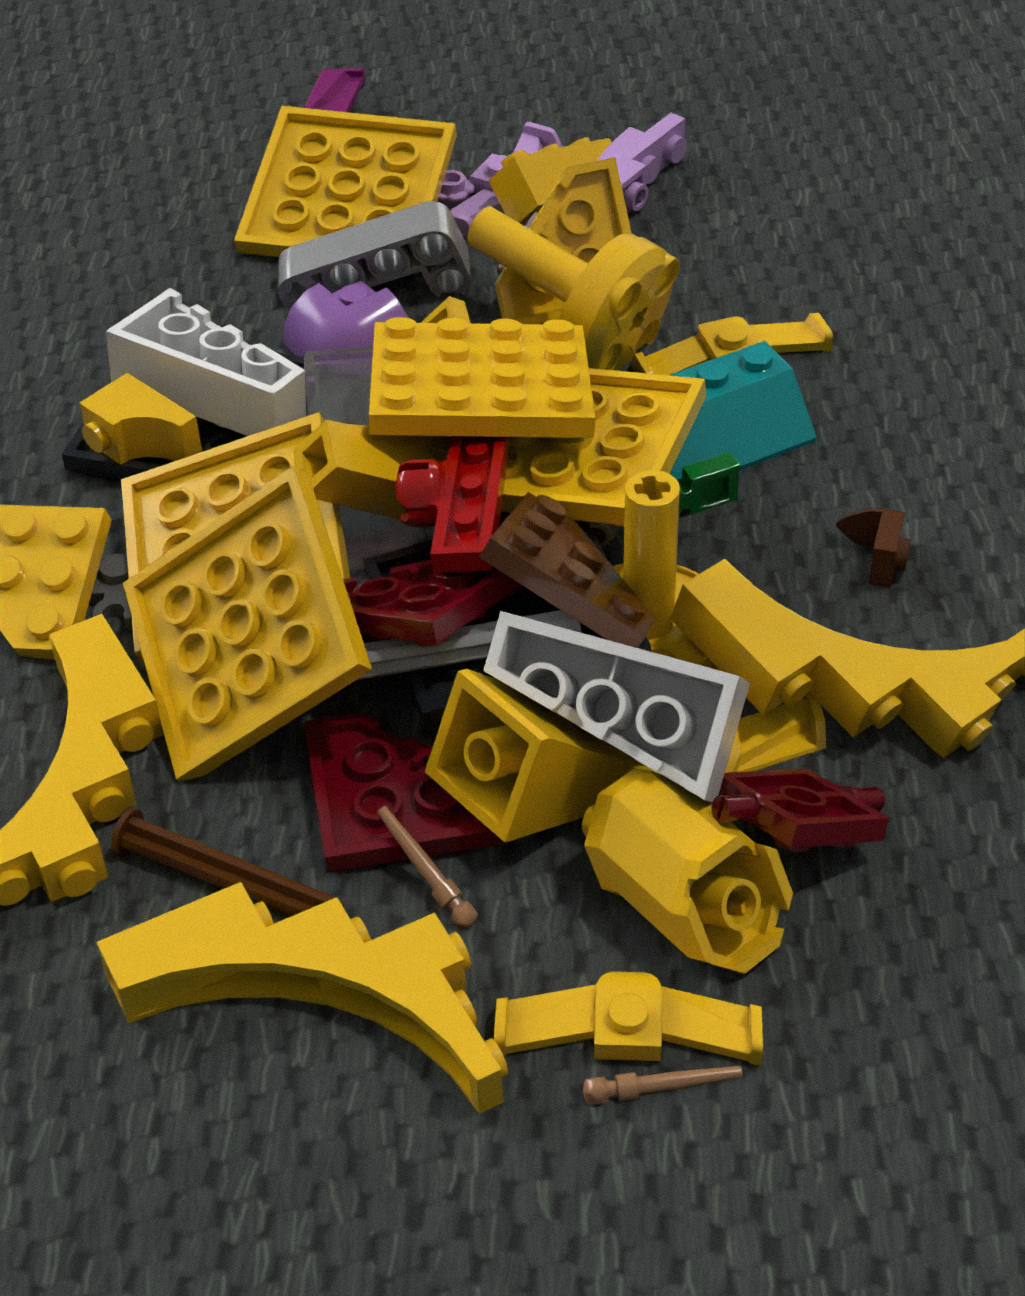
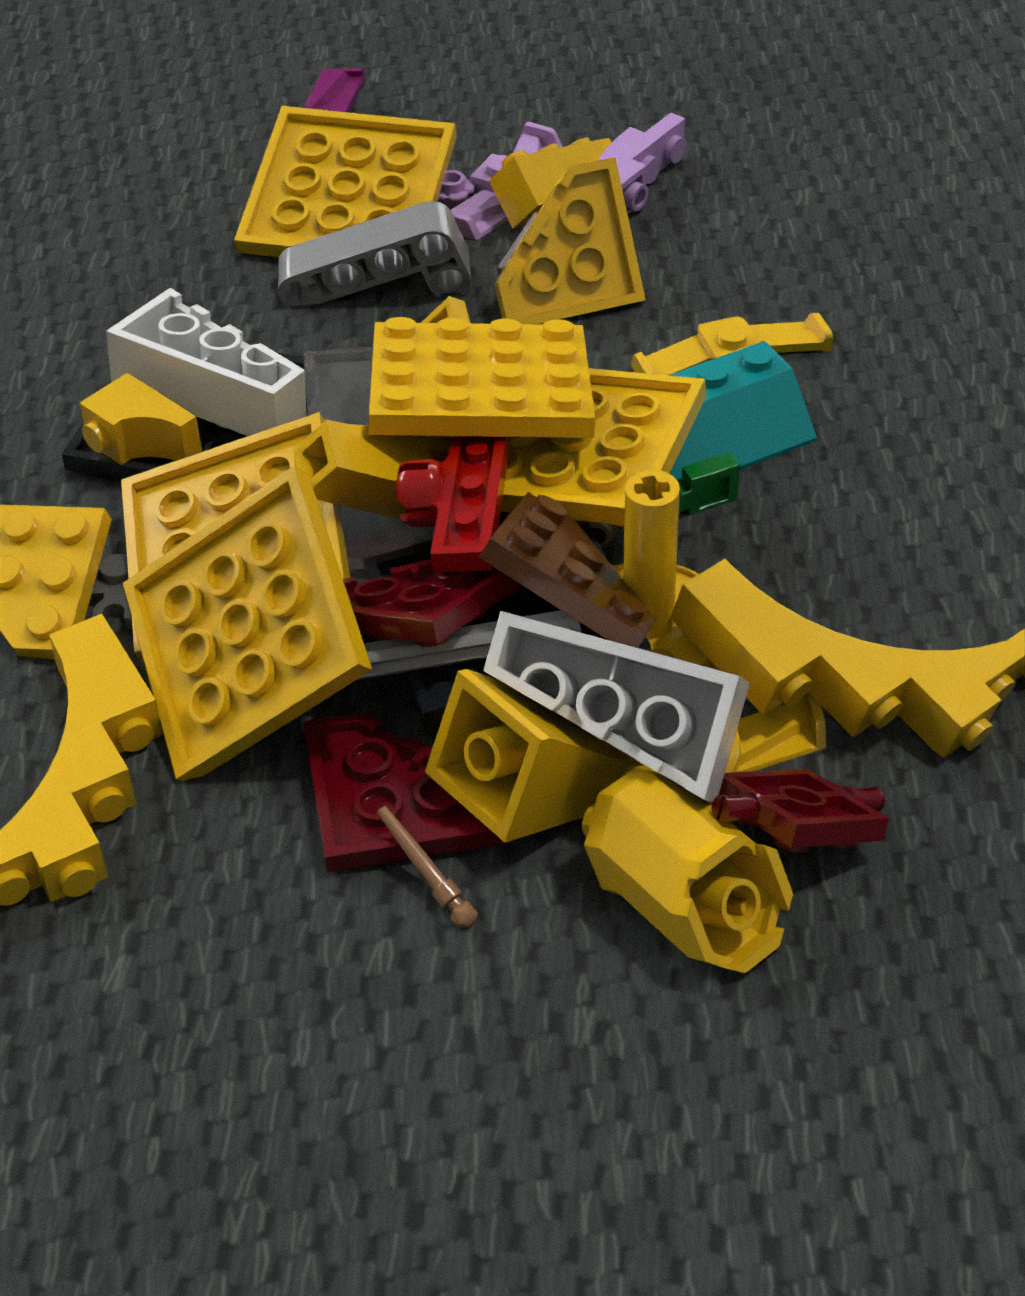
yellow arch [97,882,508,1114] -> none
reddish brown axle [111,808,344,916] -> none
medium lavender brick [283,280,408,379] -> none
yellow piece [467,206,680,371] -> none
yellow plate [494,972,763,1066] -> none
medium nougat piece [583,1066,743,1106] -> none
reddish brown plate [836,508,911,588] -> none

